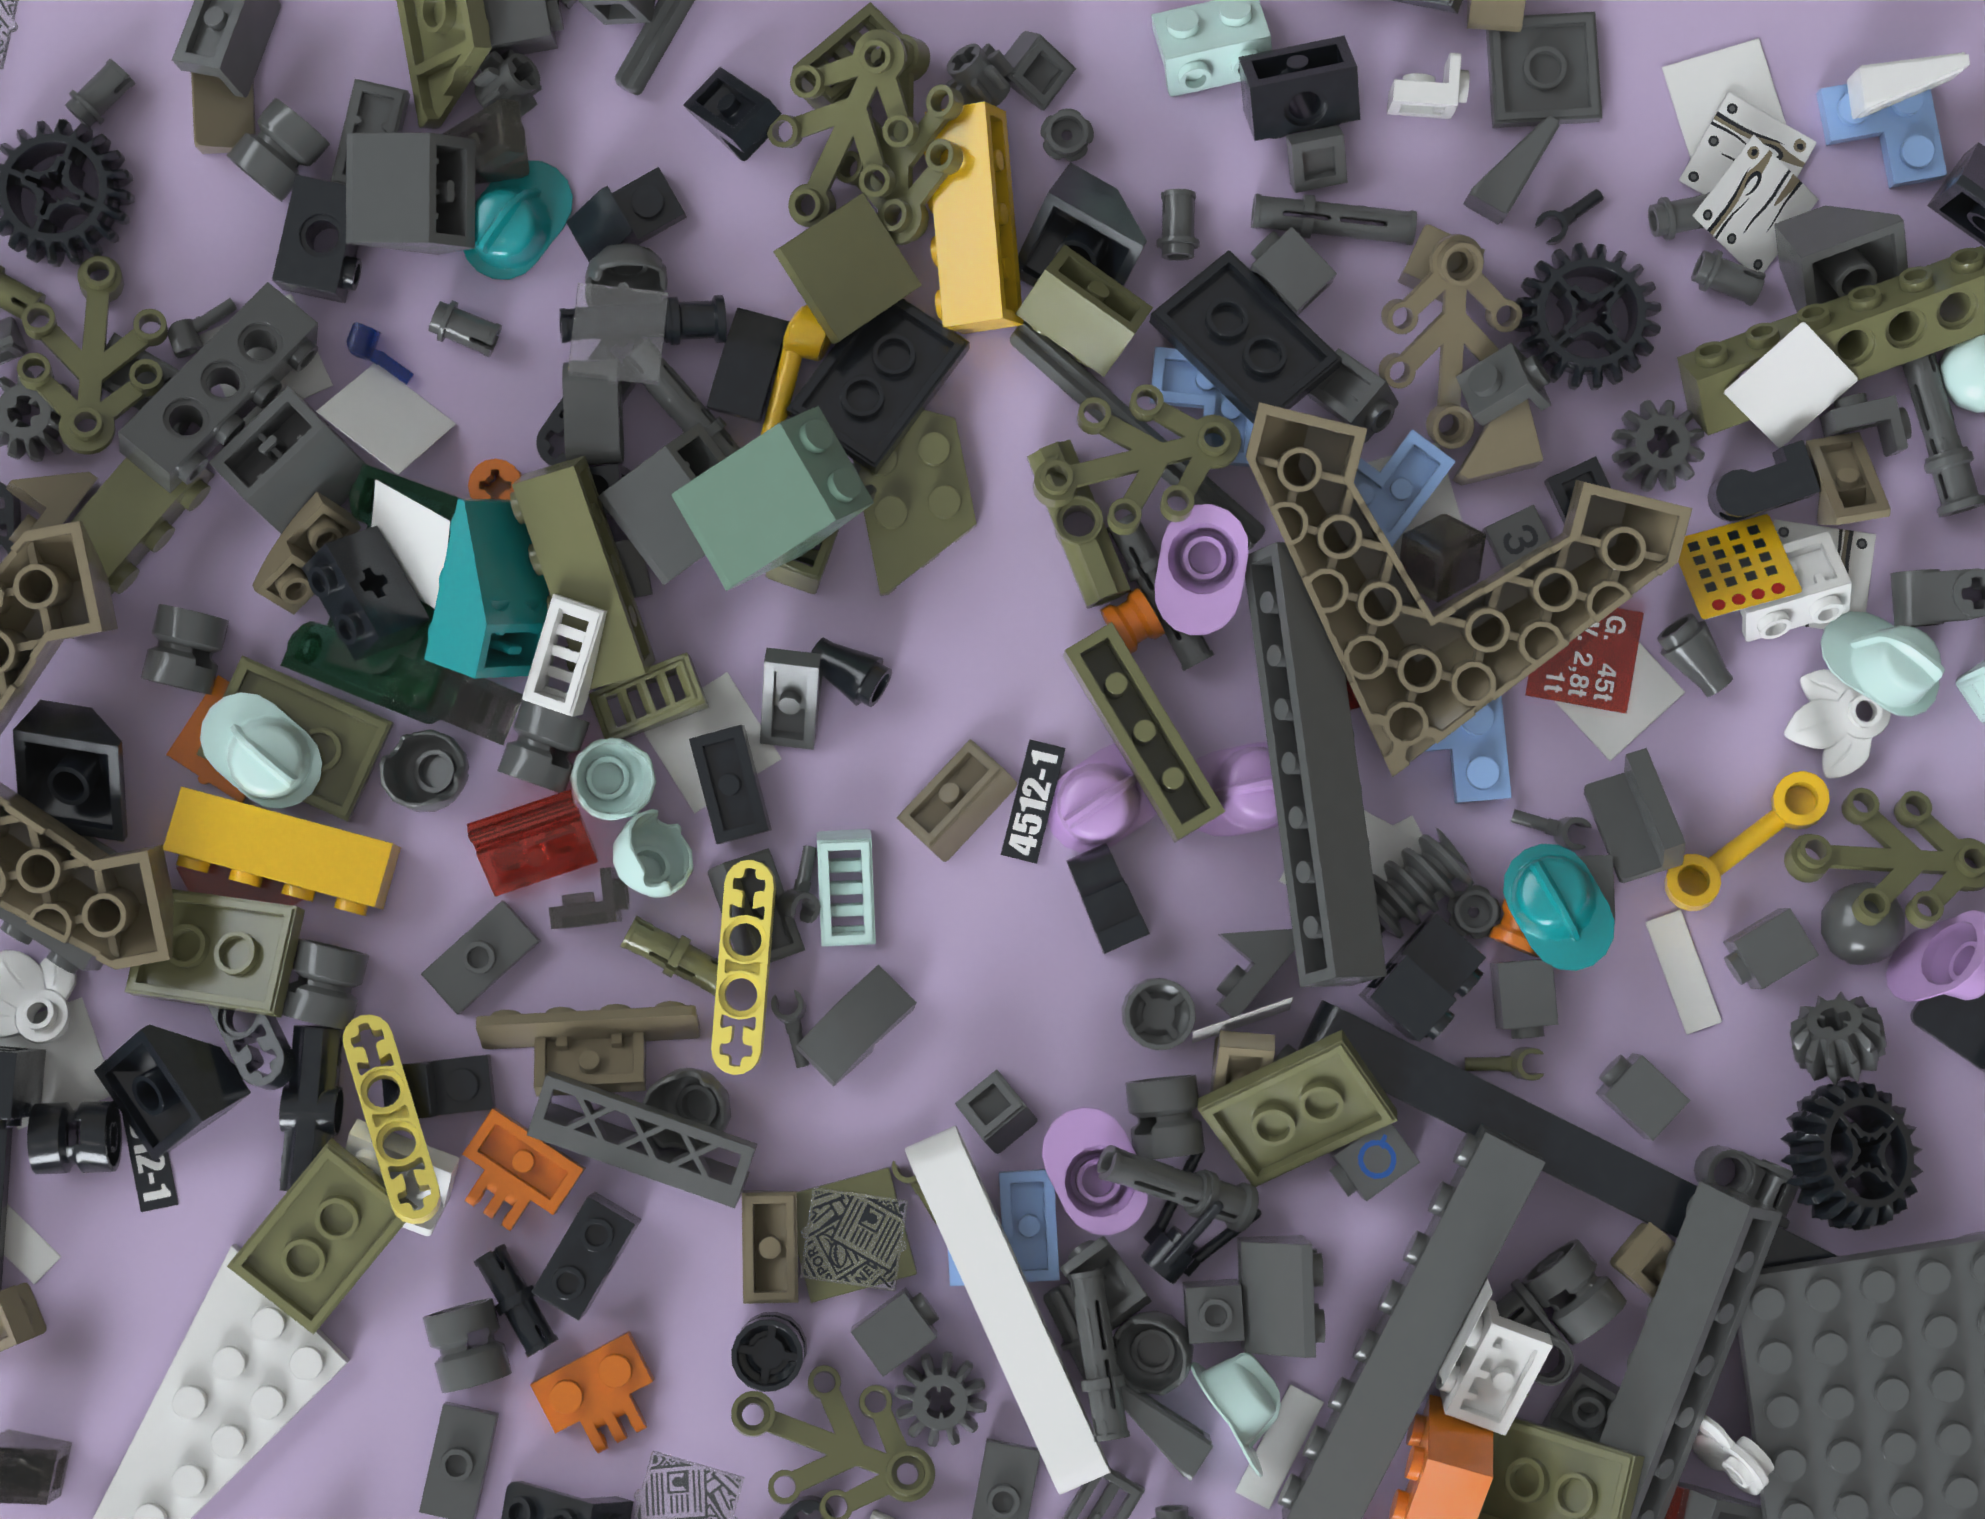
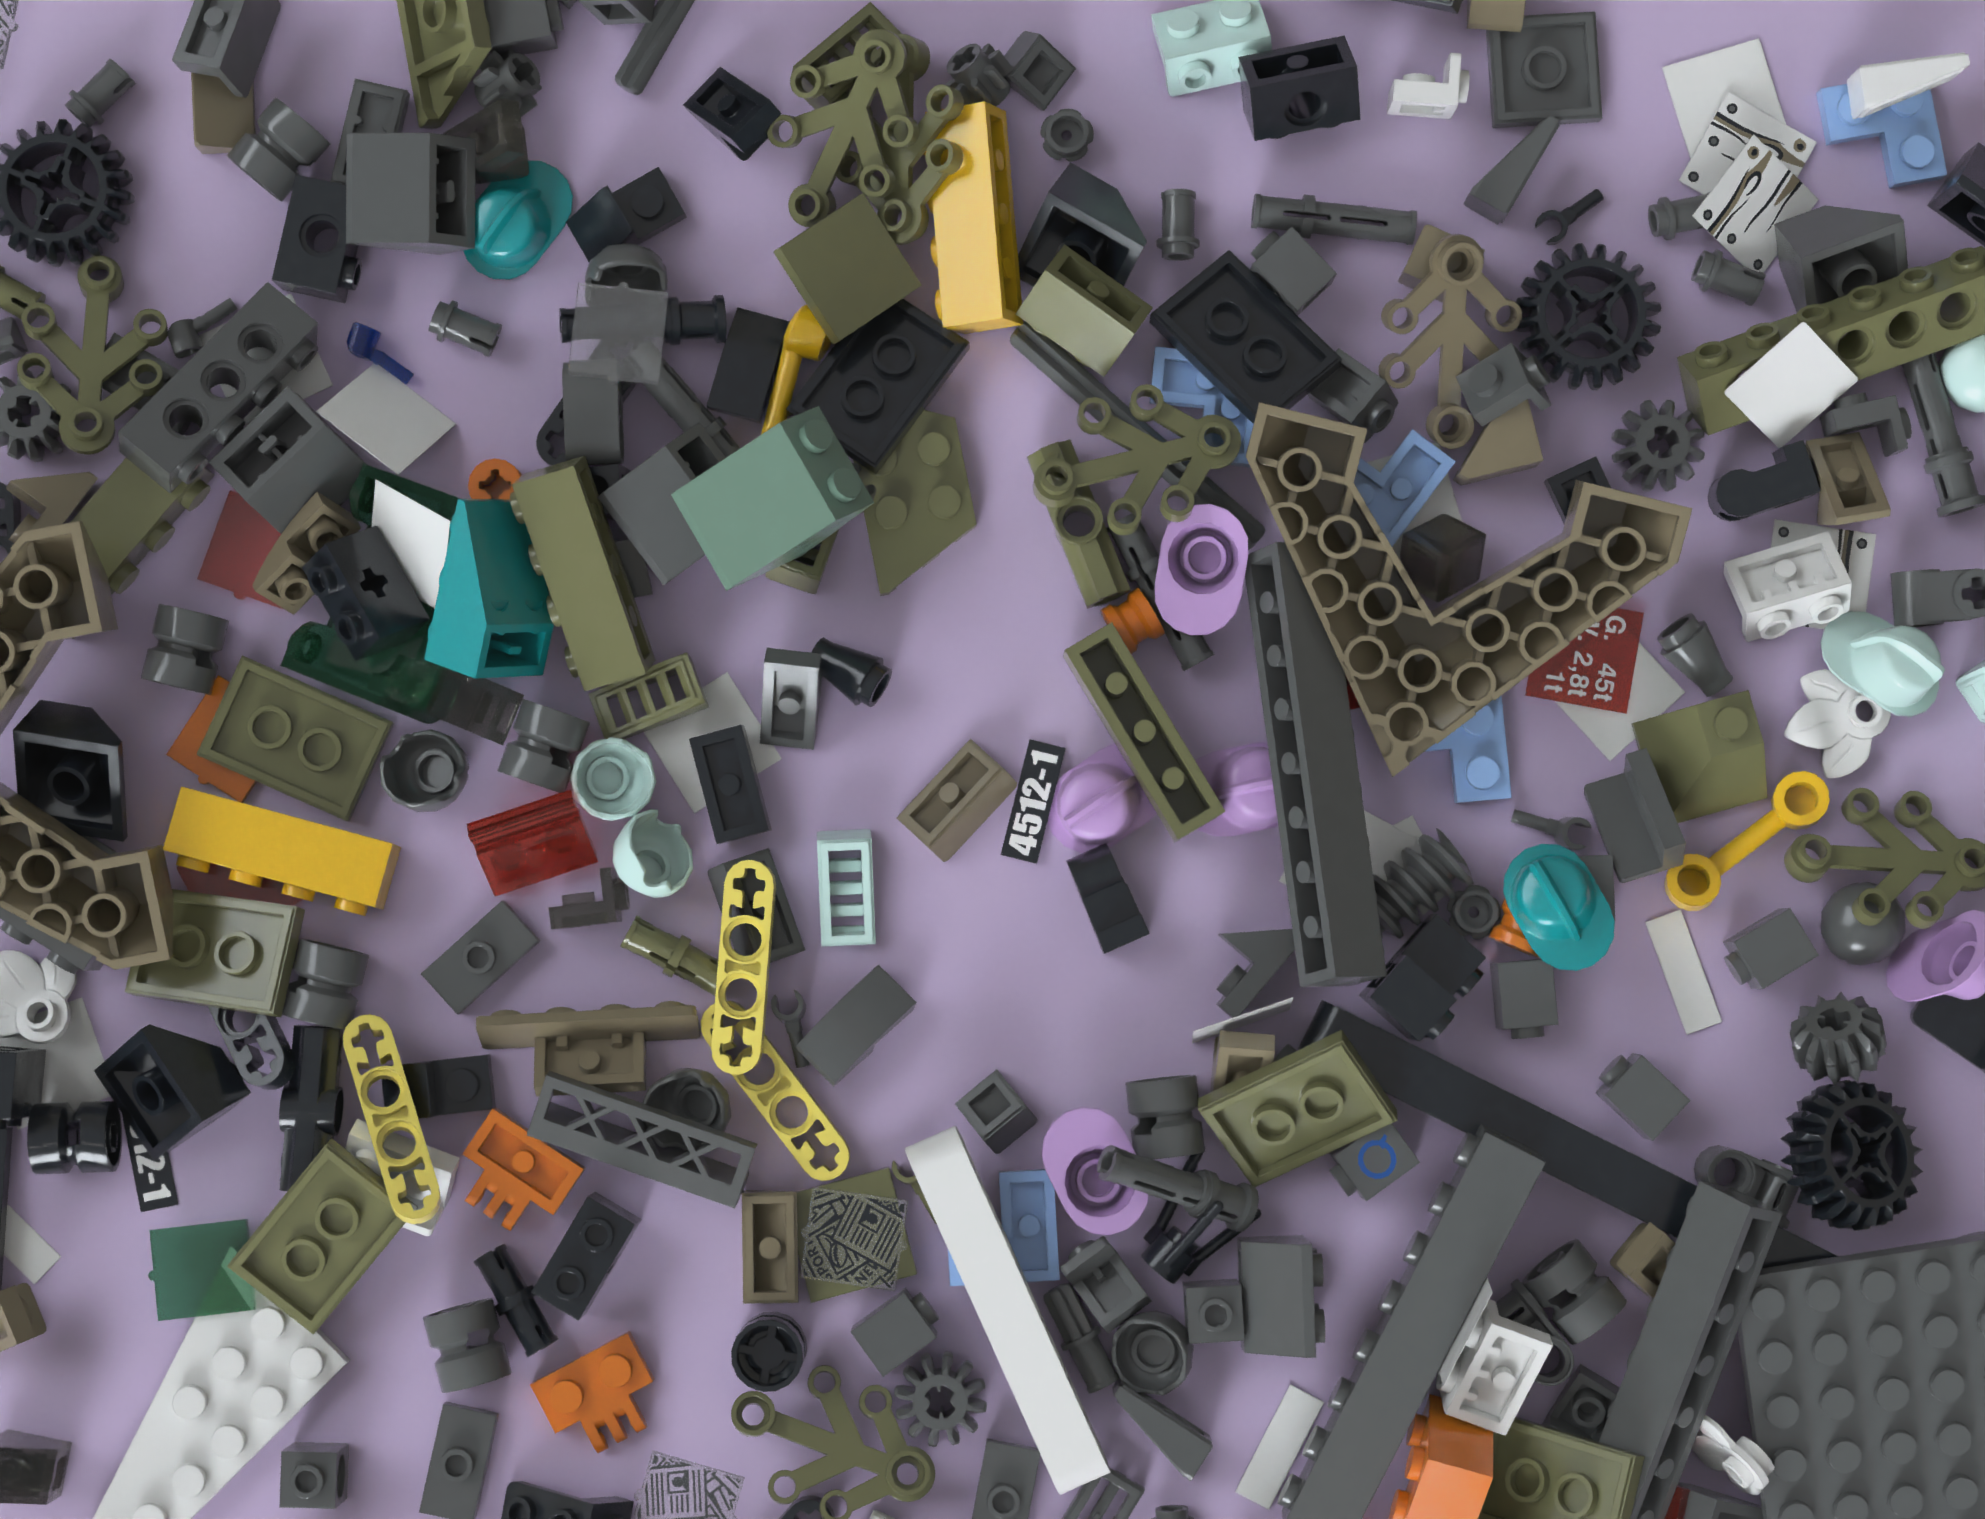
light aqua piece [200,692,322,809] -> none
white slope [522,594,607,717] -> none
dark grey hand [779,846,820,923] -> none
dark grey pin [1068,1269,1130,1442] -> none
dark grey wheel [1121,978,1196,1050] -> none
light aqua piece [1191,1352,1281,1477] -> none
dark grey plate [1286,125,1348,193] -> none
olive hand [1465,1047,1544,1081] -> none
dark grey tile [1482,505,1551,569] -> none
yellow sticker [1678,514,1802,620] -> none
none -> clear green piece [148,1219,256,1321]
none -> clear red piece [197,490,283,609]
none -> dark grey brick [279,1442,349,1509]
none -> light yellow beam [701,1000,850,1181]
none -> olive slope [1631,690,1768,823]

